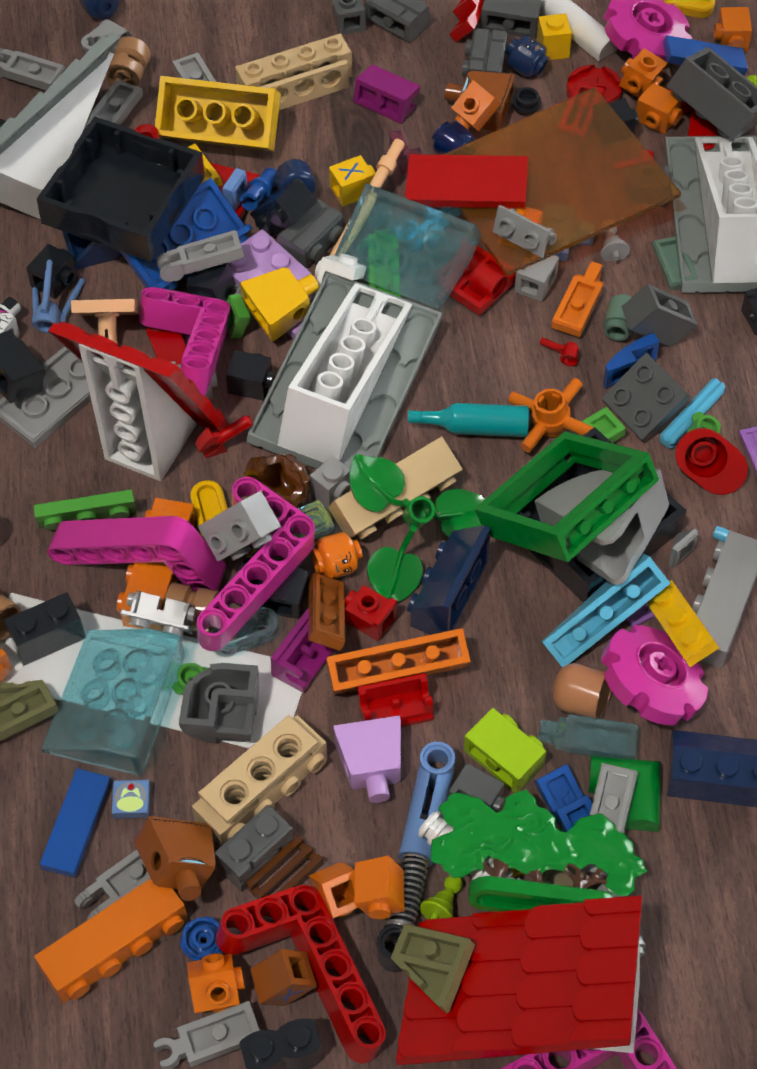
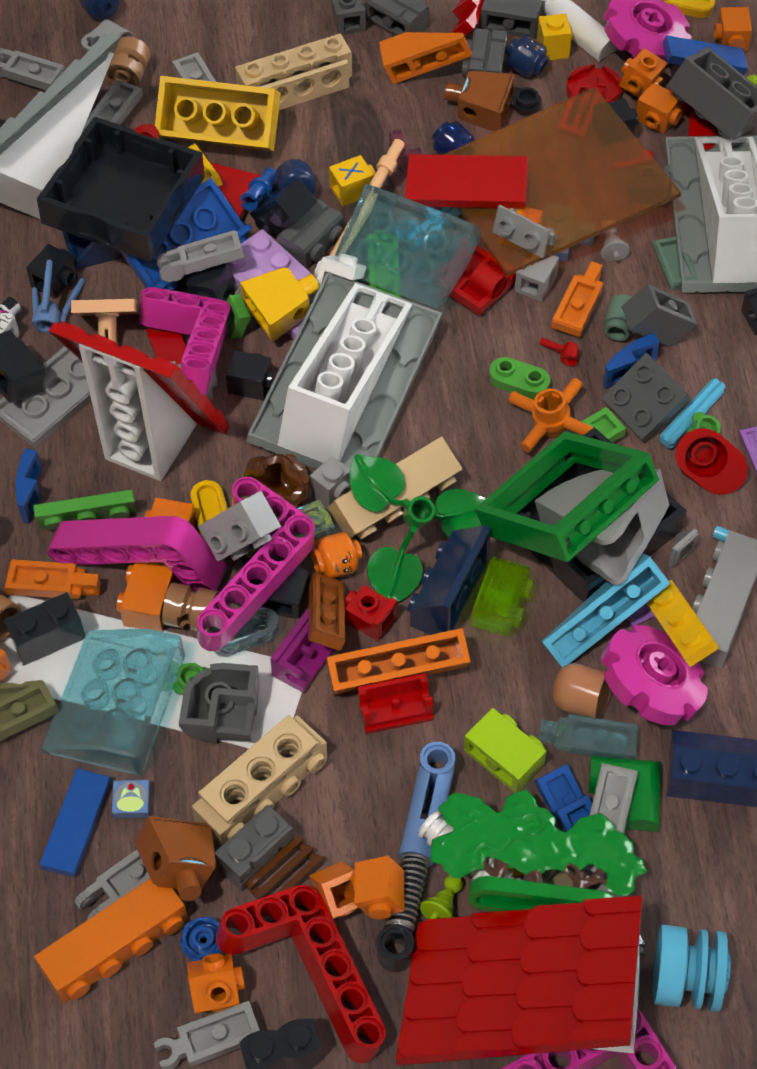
hinge [121,590,197,637] -> none
red bar [195,415,253,458] -> none
medium blue tile [222,168,248,211] -> none
dark orange brick [250,949,317,1006] -> none
lavender torso [333,716,401,803] -> none
magenta hinge [353,64,421,124] -> none
olive wing [391,924,475,1013] -> none
teal piece [408,403,529,437] -> none
dark grey brick [449,763,505,813] -> none
orange brick [451,80,501,131] -> none
none -> orange hinge [4,559,102,599]
none -> blue slope [15,448,42,524]
none -> orange slope [379,32,472,84]
none -> clear neon green brick [471,556,534,637]
none -> bright green plate [489,357,550,400]
none -> medium azure wheel [652,924,731,1012]

